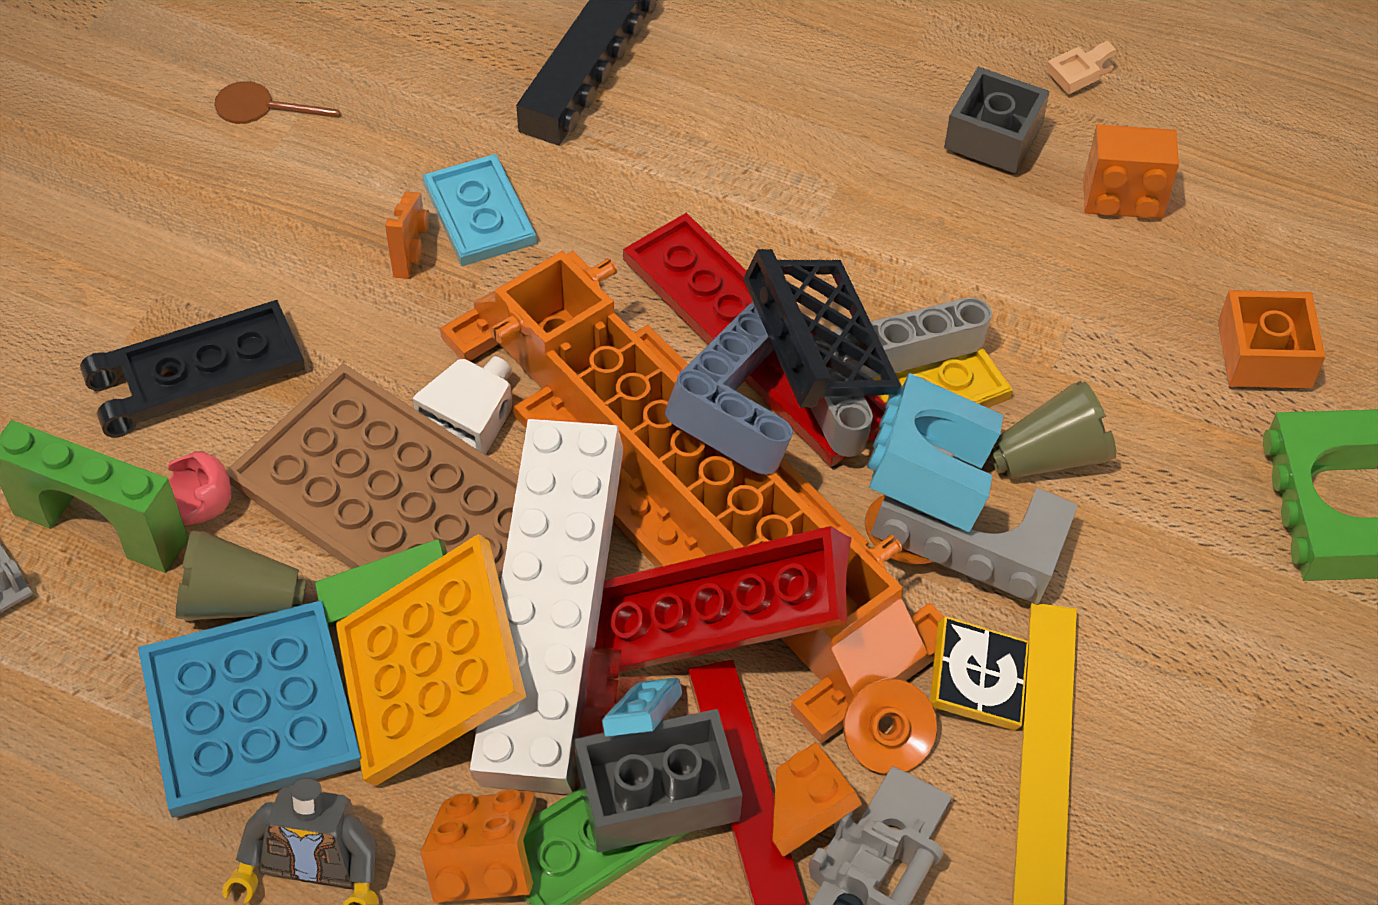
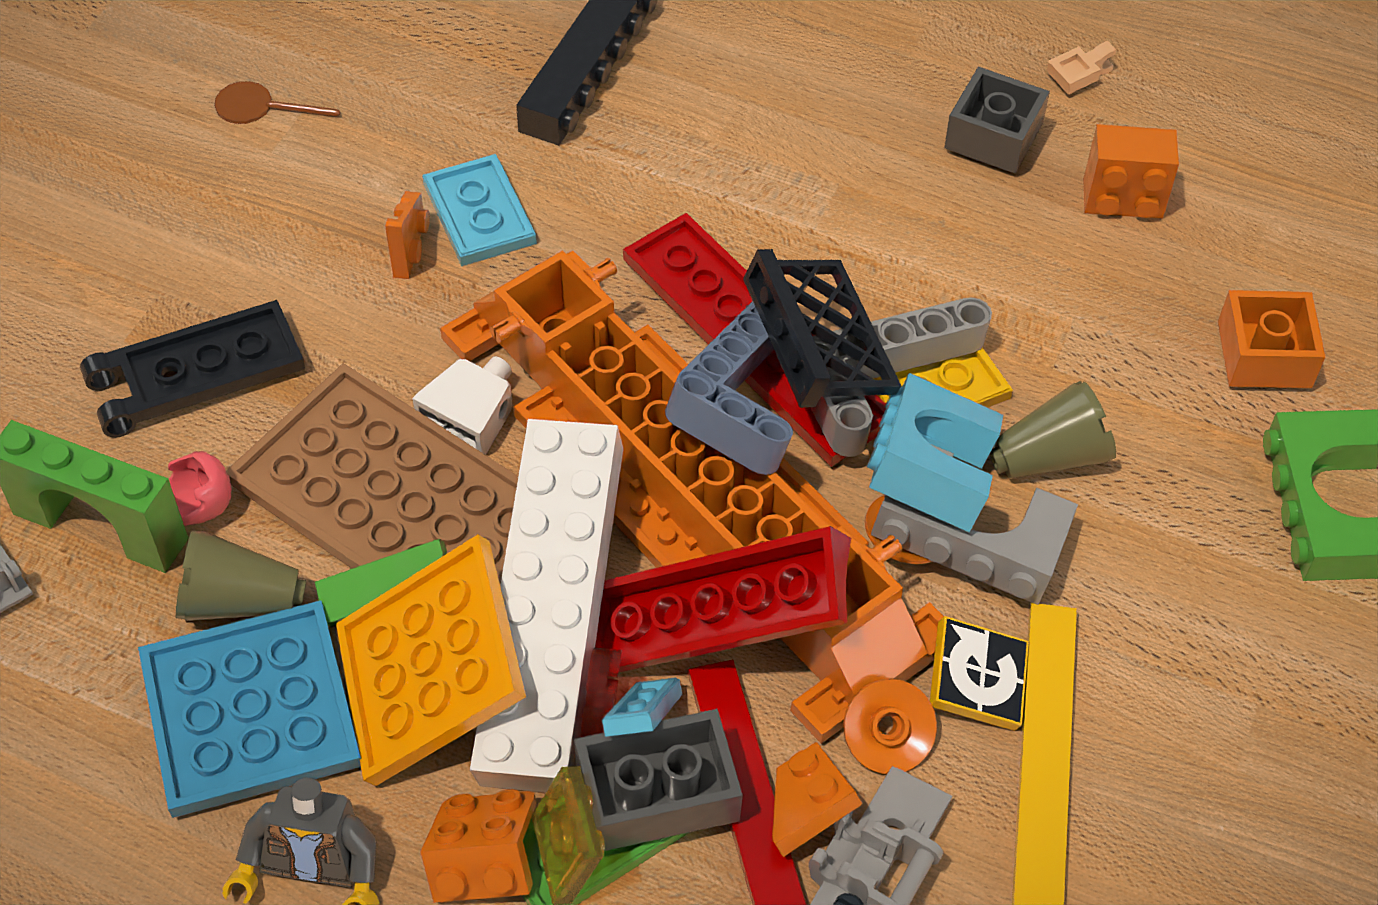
none -> clear yellow plate [532,766,605,905]

